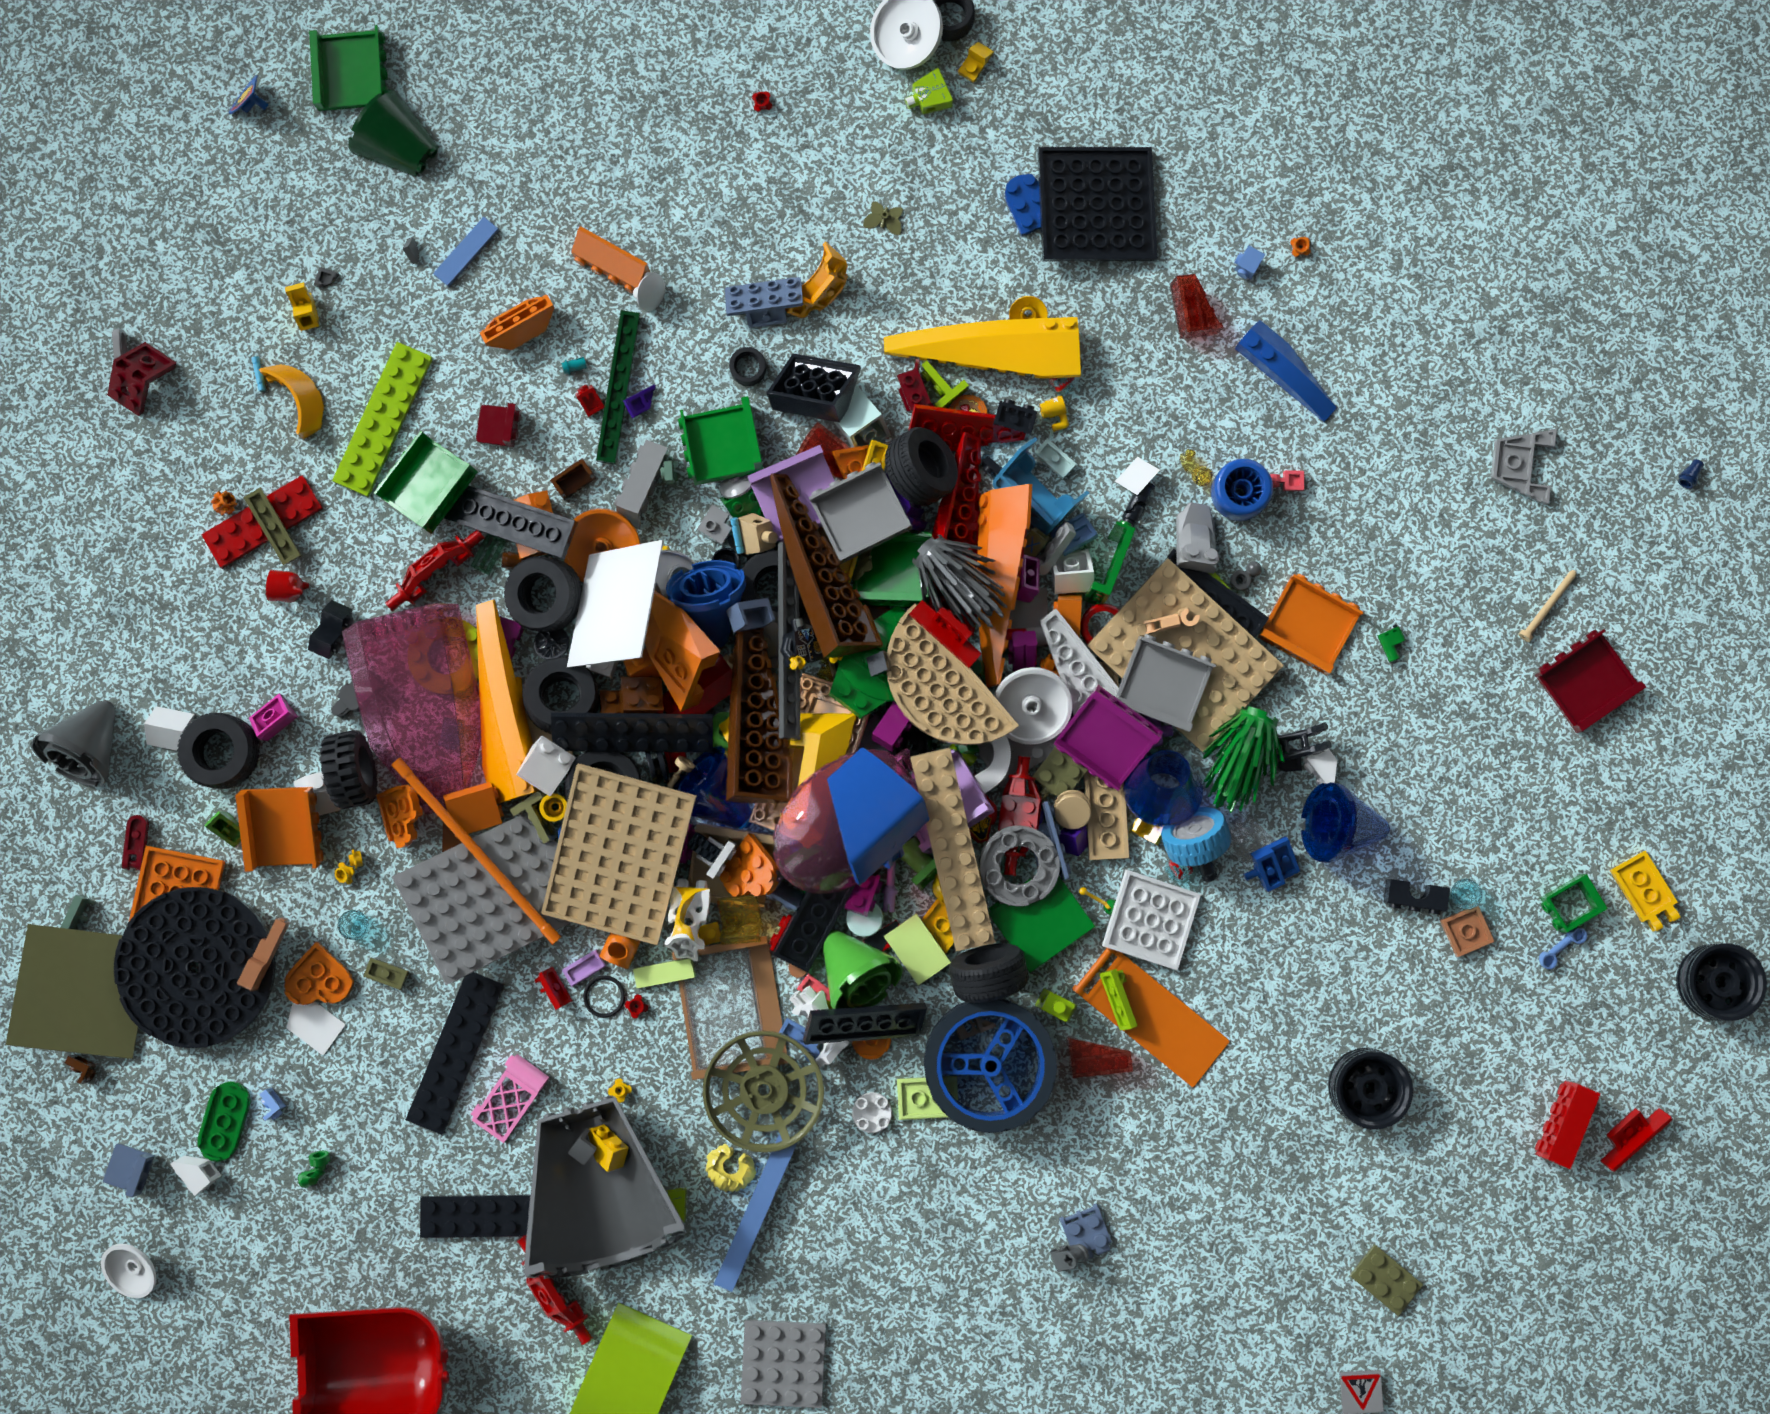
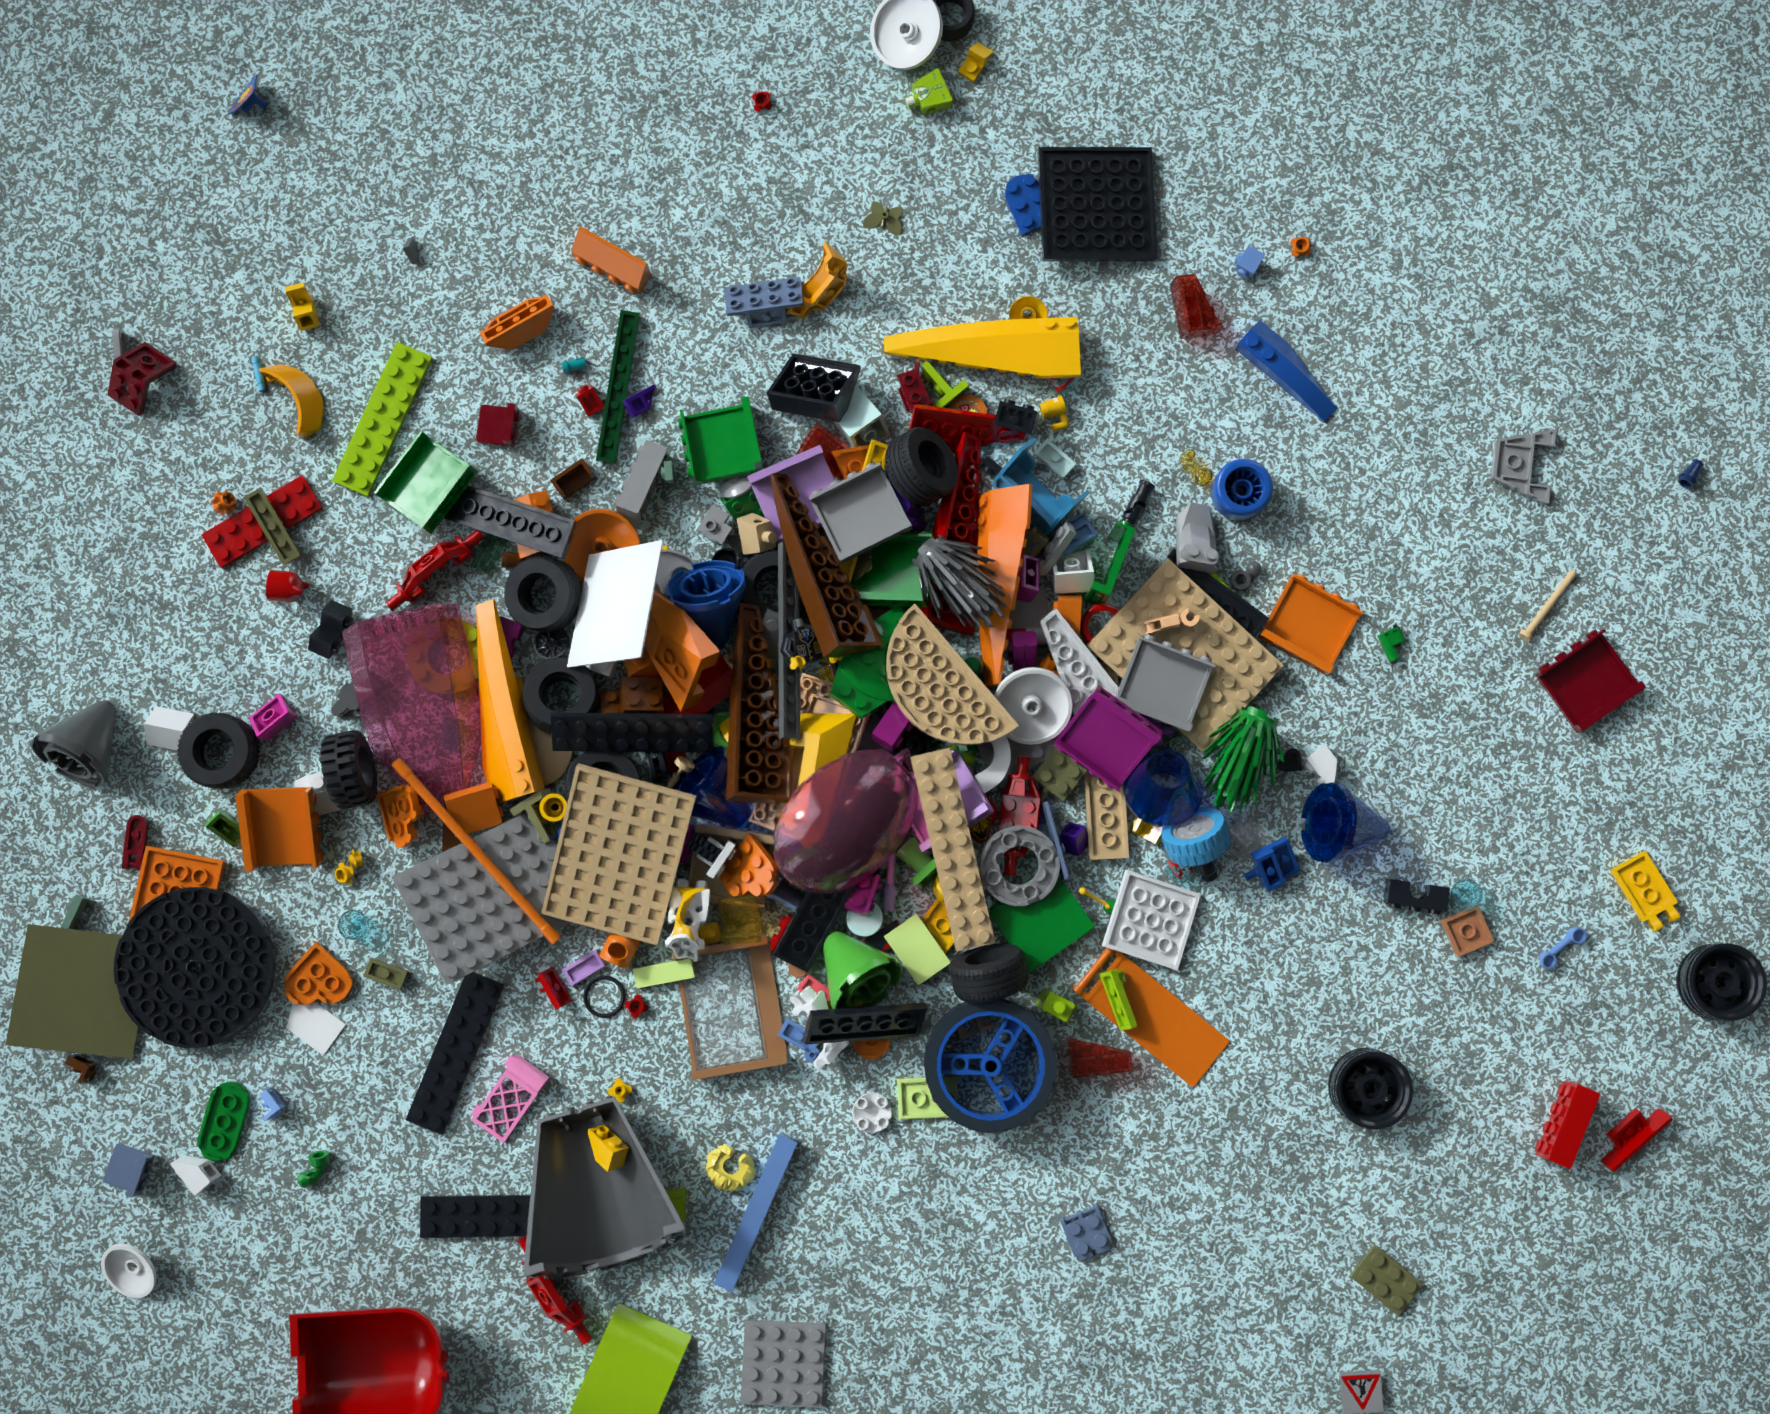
nougat piece [237,917,290,991] -> none
green panel [309,25,388,111] -> none
dark grey tile [313,267,339,287] -> none
dark green cone [348,89,439,177] -> none
medium blue tile [433,217,499,287] -> none
white slope [516,736,575,796] -> none
dark grey panel [568,1128,597,1165] -> none
white dish [633,272,665,311] -> none
olive dish [702,1030,824,1152] -> none
sand blue panel [726,598,775,633] -> none
black tyre [729,347,766,386] -> none
medium azure wheel [730,518,745,554] -> none
blue panel [827,747,930,885] -> none
black tile [866,651,891,677] -> none
red bracket [909,600,982,668] -> none
dark grey piece [1050,1244,1089,1272] -> none
tan head [1054,790,1091,829] -> none
white sticker [1115,457,1160,495] -> none
black piece [1269,722,1332,764] -> none
coral plate [1270,470,1304,491] -> none
green window [1540,874,1608,933] -> none

